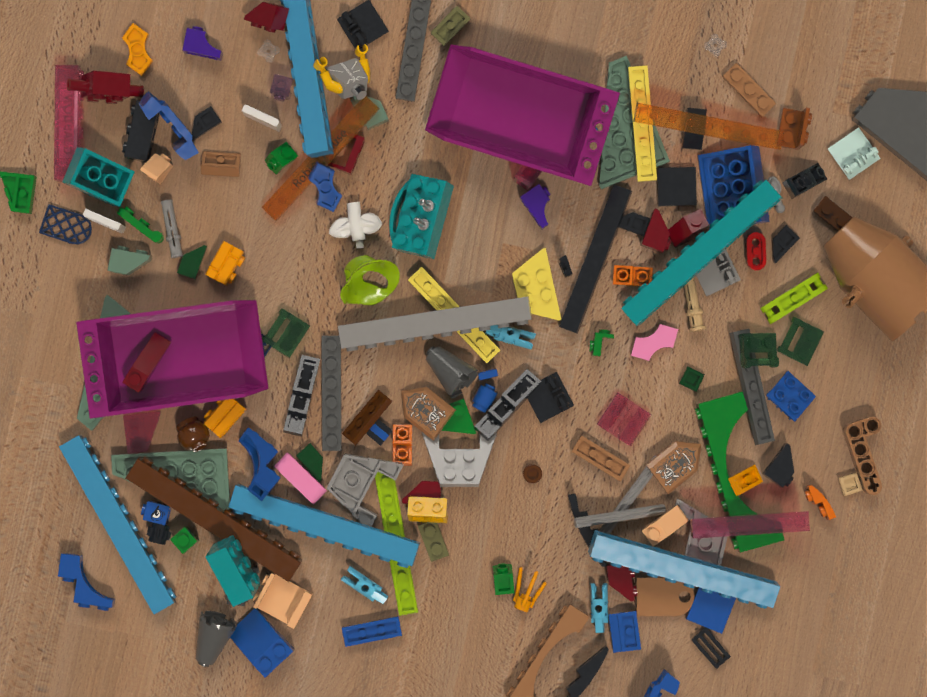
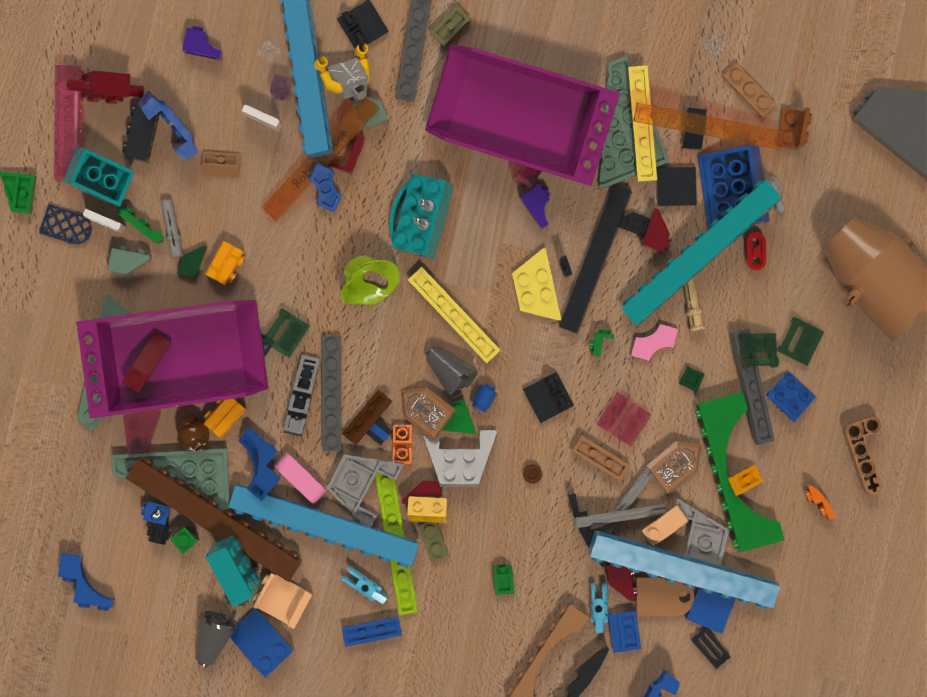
dark azure brick [59,435,177,614] -> none
light orange tile [122,23,153,76] -> none
light nougat slope [140,153,173,185] -> none
black tile [192,106,222,142] -> none
dark red slope [244,2,289,33] -> none
green bracket [265,142,298,175] -> none
dark green tile [296,443,323,482] -> none
white plant [329,202,382,249] -> none
light grey brick [338,296,532,352] -> none
black slope [474,369,541,441] -> none
blue tile [478,369,498,381] -> none
medium azure hinge [485,325,536,349] -> none
light orange plant [513,567,547,612] -> none
orange slope [613,265,653,287] -> none
dark red slope [668,209,709,248] -> none
clear pink brick [690,511,810,539] -> none
light grey hinge [696,249,741,297] -> none
lime plate [760,273,828,324] -> none
black slope [762,443,794,488] -> none
black tile [772,225,800,264] -> none
black slope [782,163,827,199] -> none
reddish brown plate [813,196,853,231] -> none
light aqua hinge [828,127,881,180] -> none
tan tile [838,472,863,496] -> none

